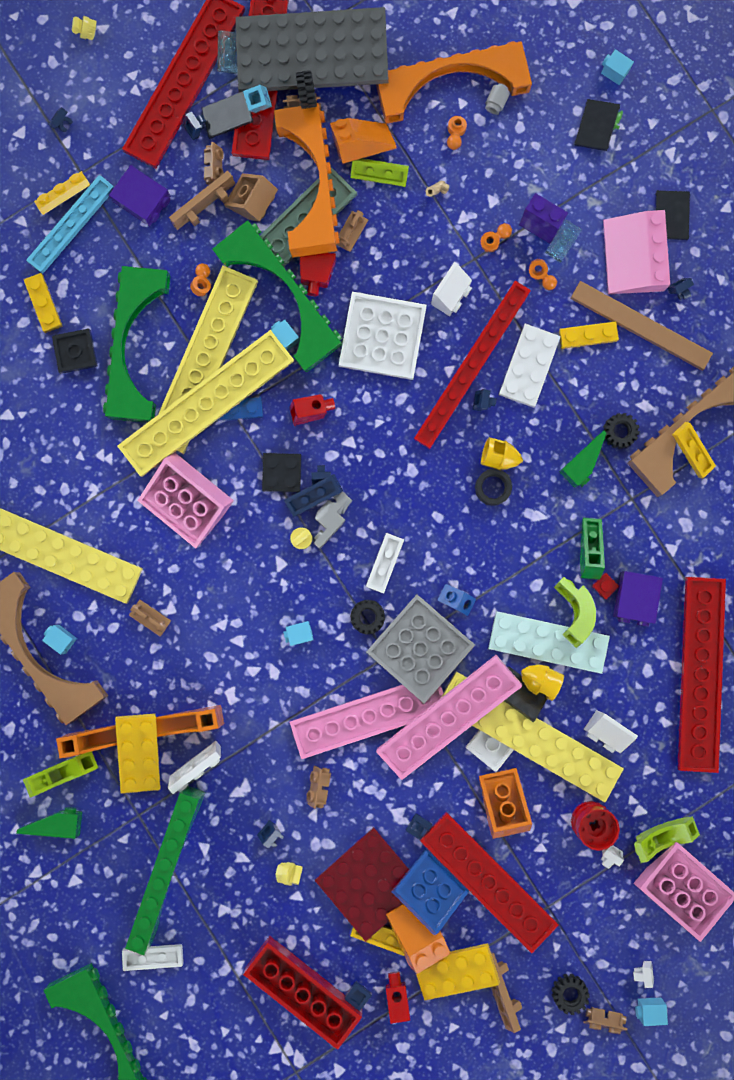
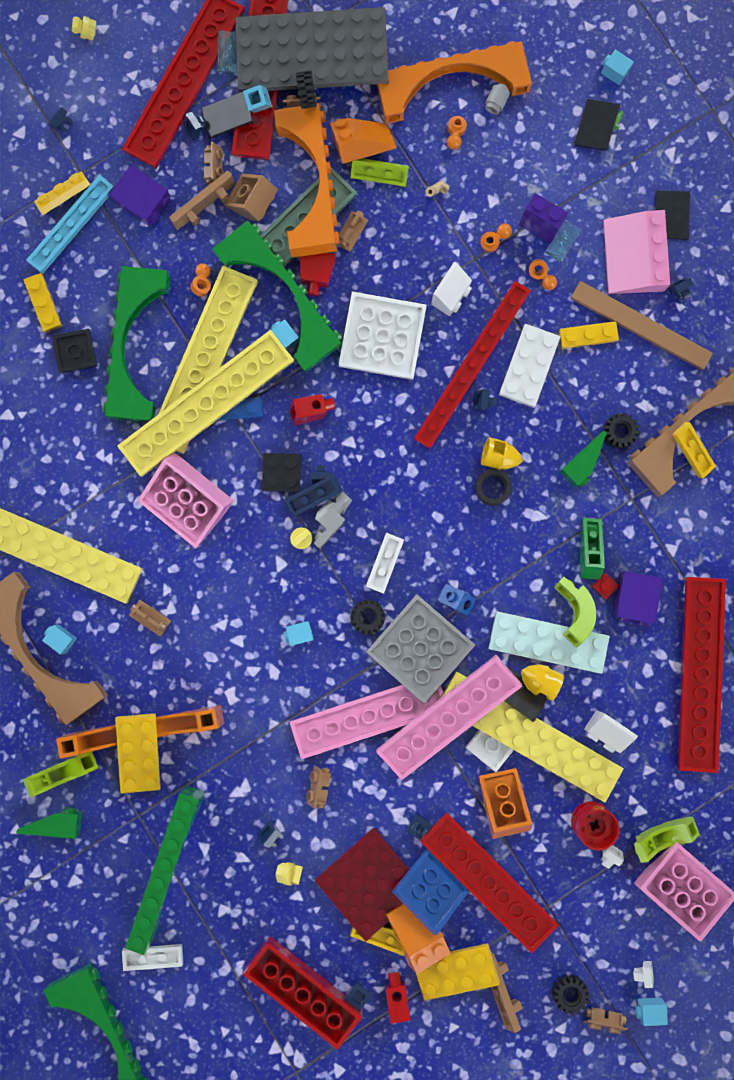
white plate [168,741,221,794] -> none

